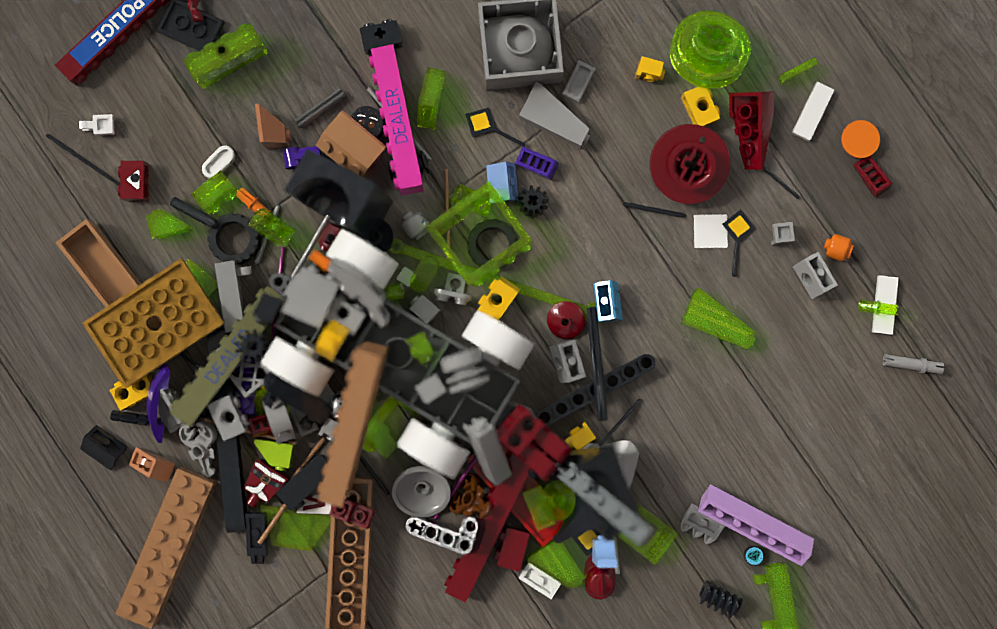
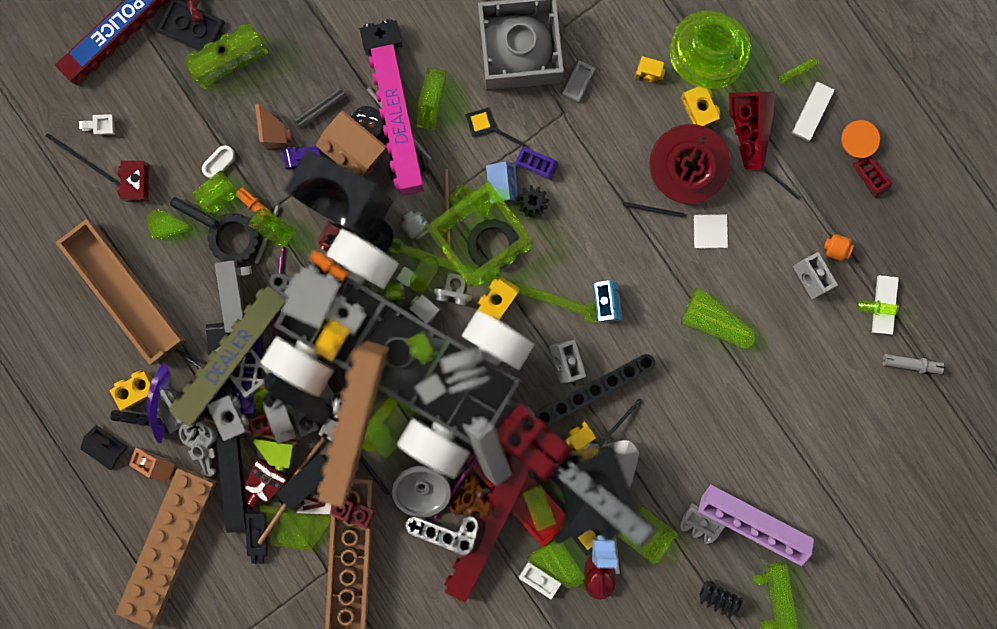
pearl gold plate [82,258,225,389] -> none
clear neon green slope [185,258,218,297] -> none
black gear [234,330,269,363] -> none
black brick [252,292,282,327] -> none
light grey axle [290,215,330,277] -> none
light grey slope [328,257,390,327] -> none
dark red brick [494,526,530,572] -> none
light grey slope [519,81,590,149] -> none
clear neon green dish [541,481,575,521] -> none
dark red dish [547,301,585,339] -> none
black axle [587,307,608,422] -> none
piece [722,210,755,277] -> none
tile [743,546,764,566] -> none
light grey panel [771,222,795,245] -> none

